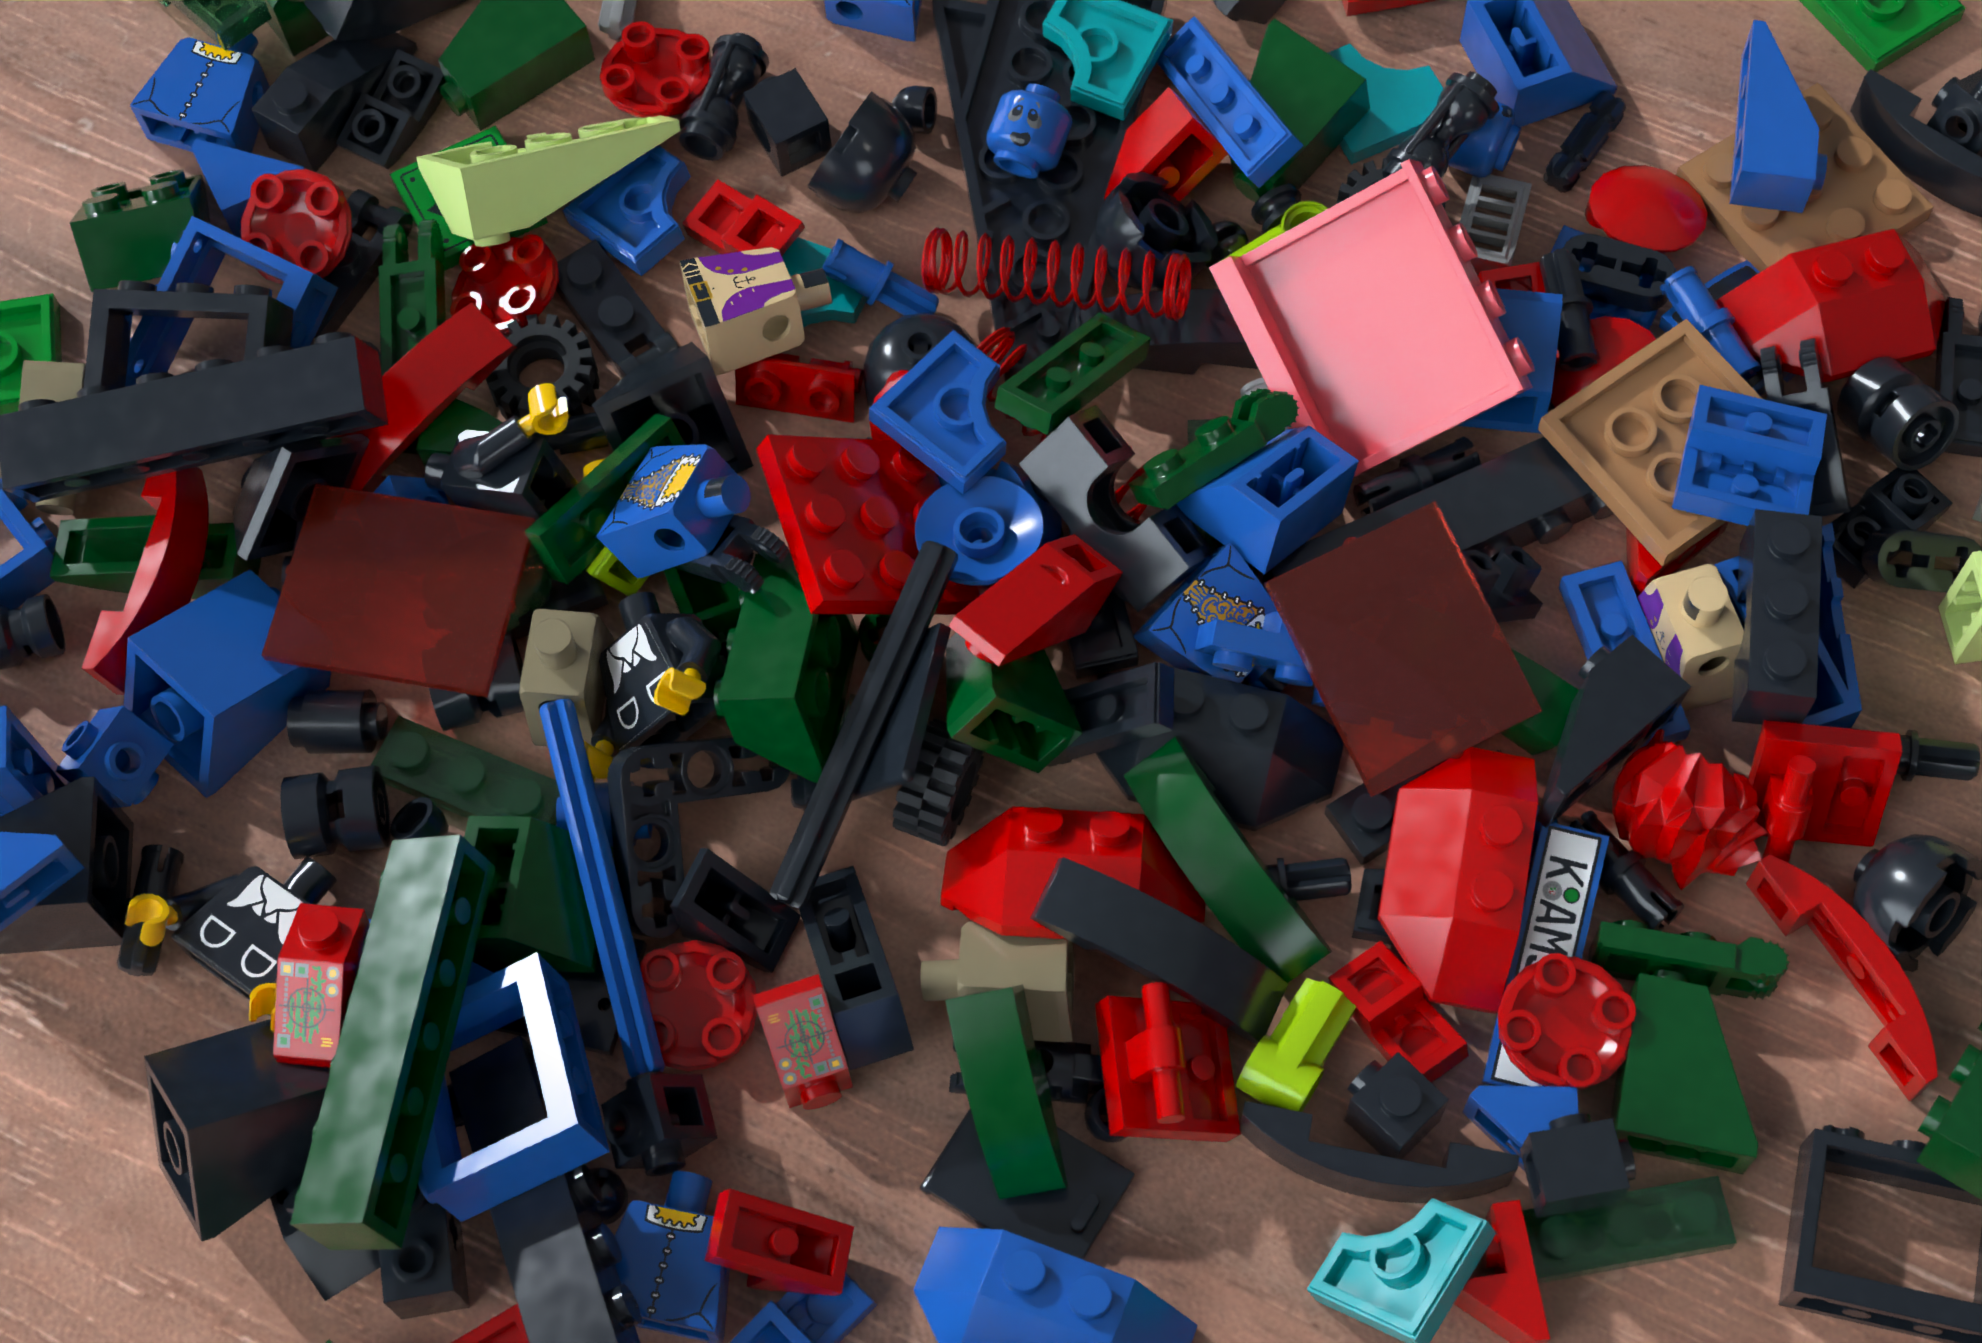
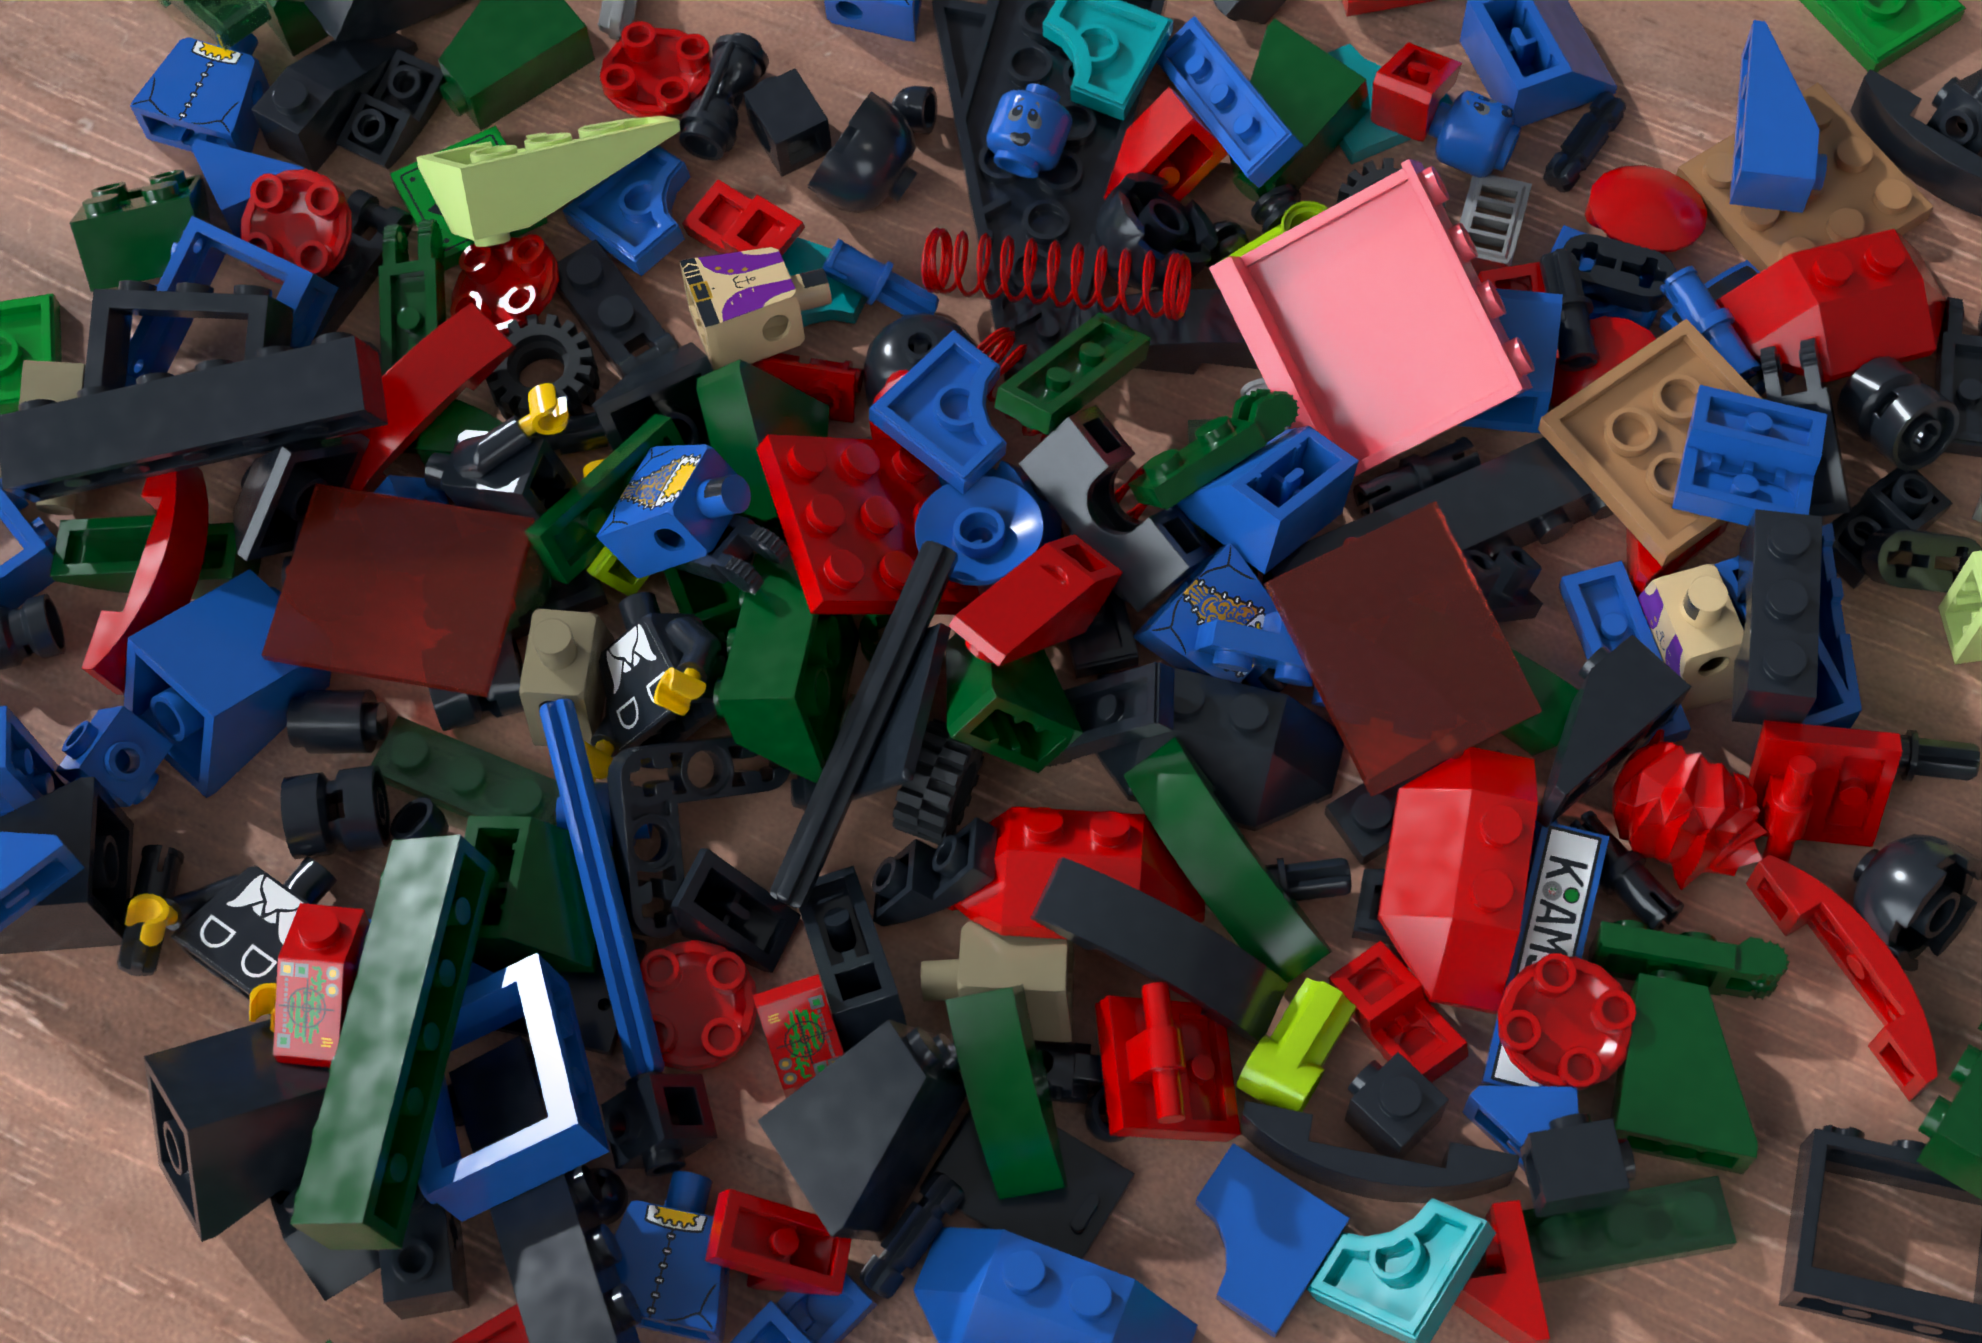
black piece [1382,71,1500,179] -> none
none -> dark green slope [696,359,830,549]
none -> black slope [758,1020,967,1241]
none -> black axle [859,1171,965,1299]
none -> black slope [872,817,997,927]
none -> blue tile [1195,1143,1350,1338]
none -> red slope [1370,42,1462,142]

